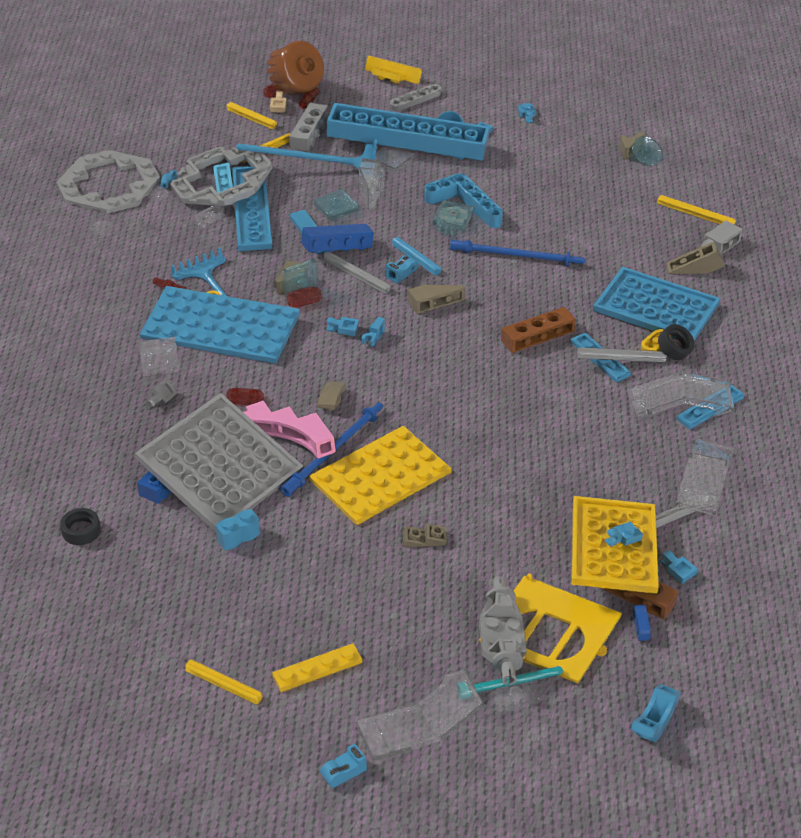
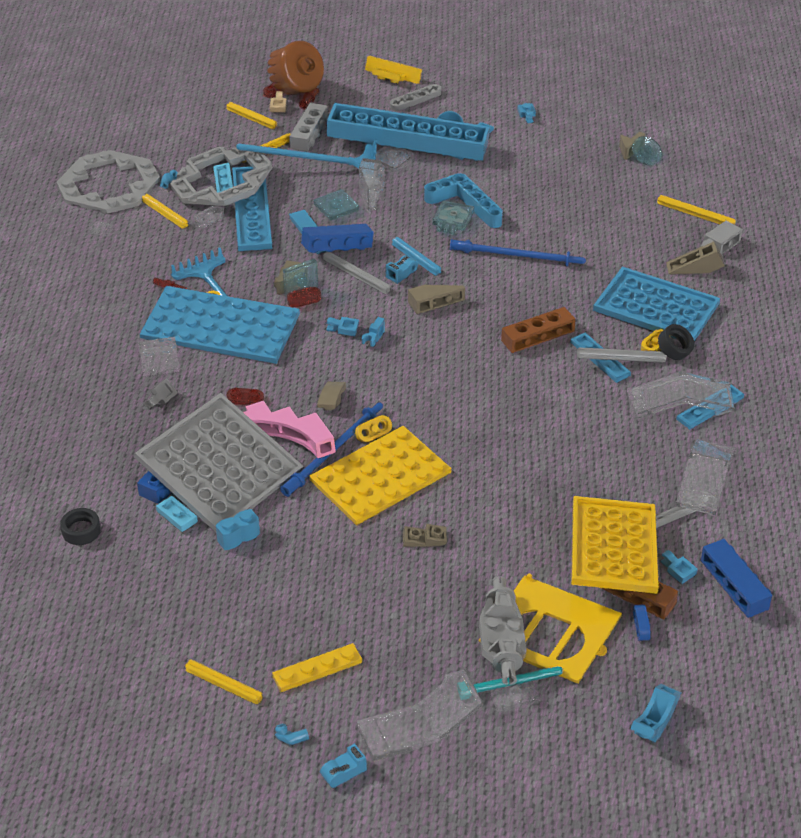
dark azure plate [605,522,643,546] -> none
none -> yellow axle [142,194,188,229]
none -> medium azure plate [156,496,198,532]
none -> dark azure arm [275,724,309,745]
none -> yellow plate [355,415,392,442]
none -> blue brick [701,539,772,618]

